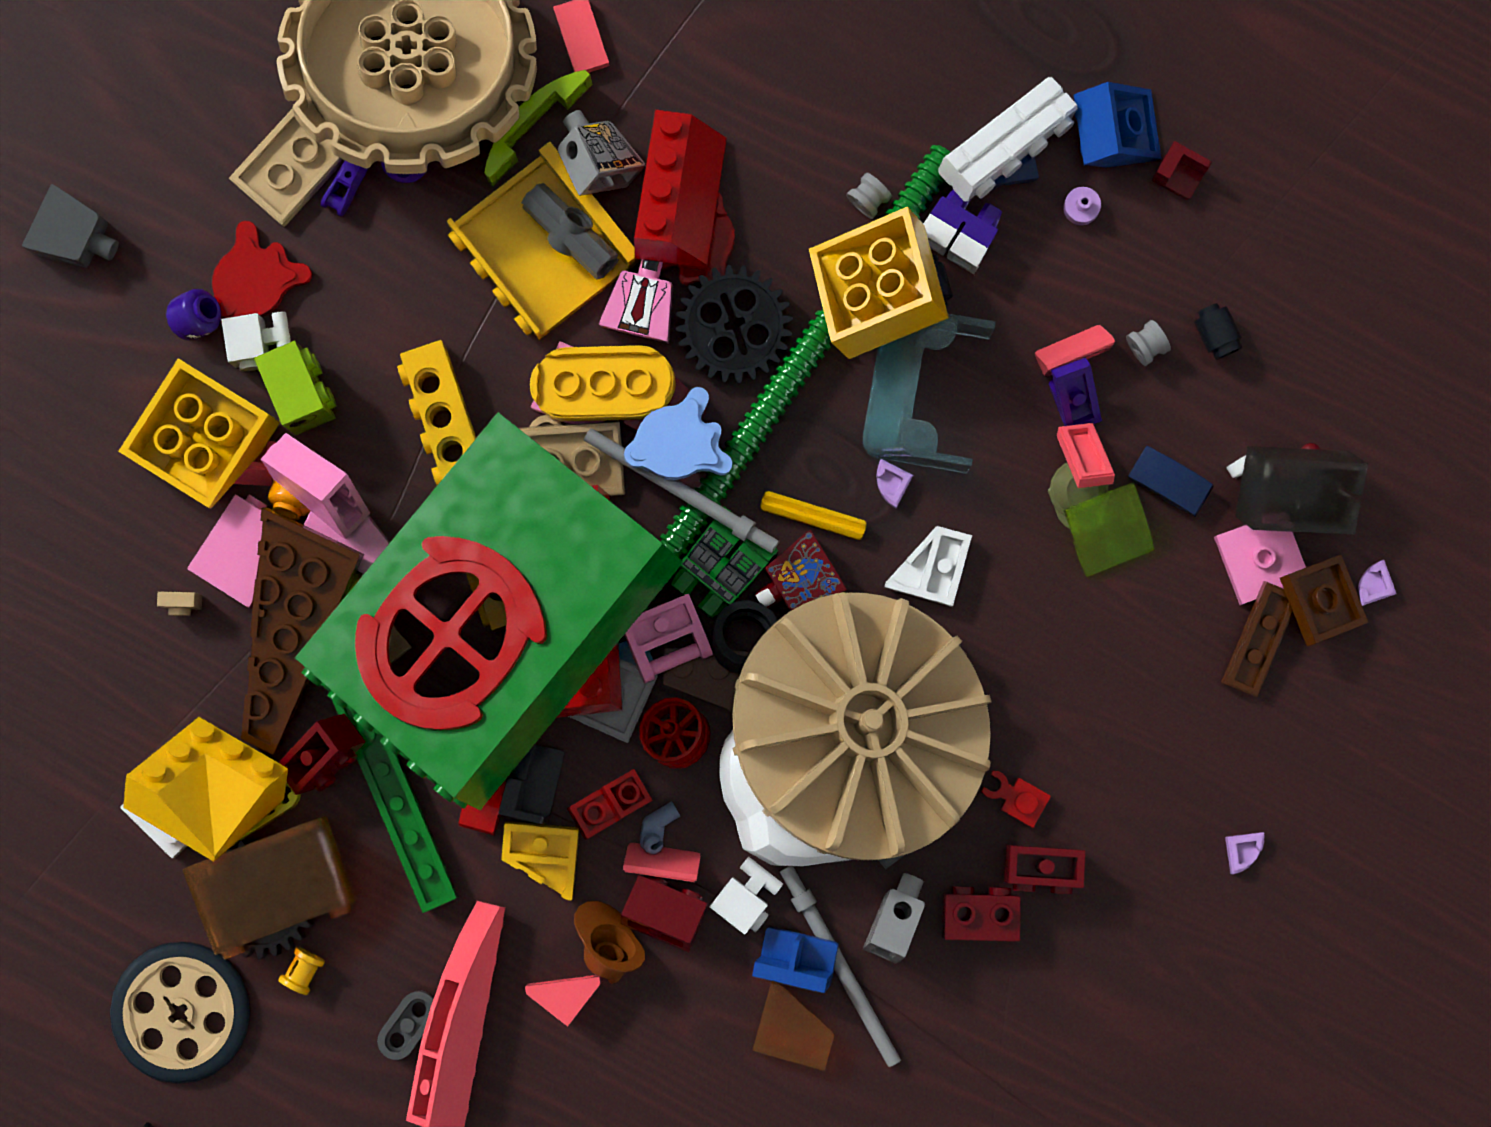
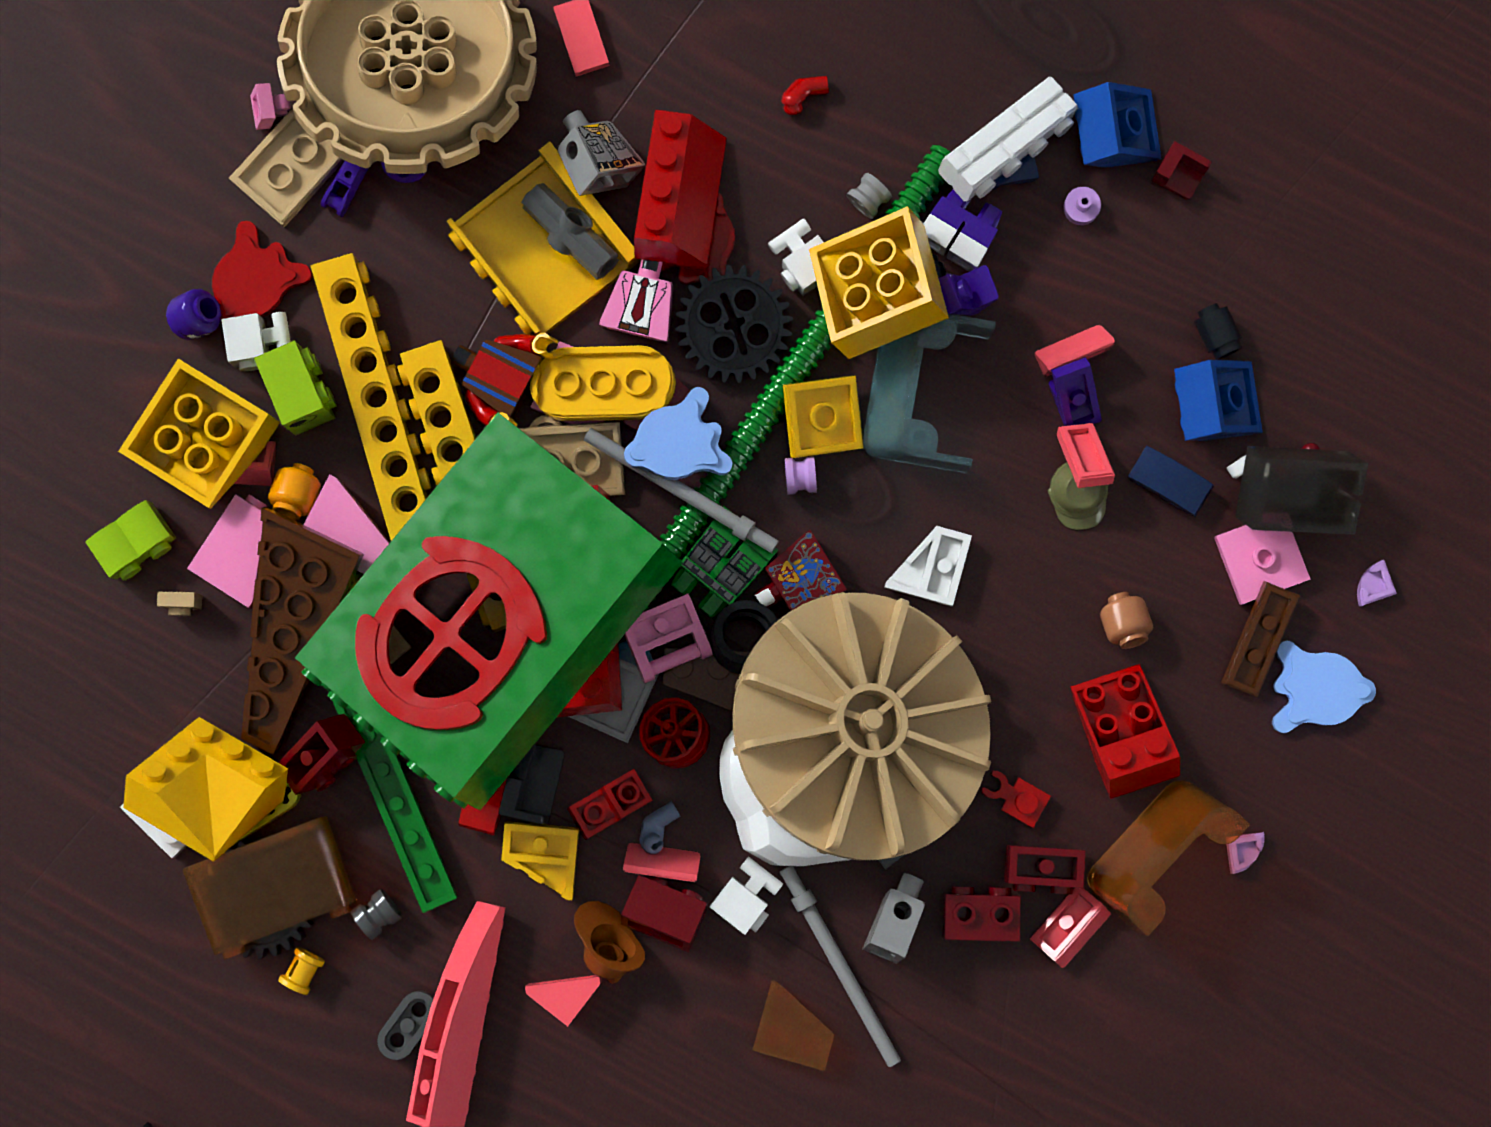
dark grey torso [22,184,119,268] -> none
wedge [110,941,250,1084] -> none
bright pink slope [261,433,370,539] -> none
lime slope [484,70,593,186] -> none
blue panel [752,926,839,993] -> none
yellow axle [760,491,867,540] -> none
lavender tile [876,459,913,509] -> none
clear neon green slope [1063,483,1154,577] -> none
light grey wheel [1126,320,1171,366] -> none
reddish brown tile [1280,555,1369,647] -> none
none -> lime brick [85,500,176,581]
none -> bright pink tile [250,83,291,130]
none -> yellow brick [310,253,431,541]
none -> dark grey wheel [351,888,403,940]
none -> torso [451,333,559,427]
none -> white brick [768,218,824,296]
none -> red arm [781,76,829,115]
none -> yellow tile [783,376,863,458]
none -> lavender wheel [785,456,817,495]
none -> dark purple slope [938,265,999,316]
none -> coral slope [1030,888,1111,968]
none -> red slope [1071,664,1180,799]
none -> clear orange windscreen [1088,780,1251,936]
none -> nougat head [1100,592,1154,649]
none -> blue slope [1174,360,1263,441]
none -> light blue tile [1272,641,1376,733]

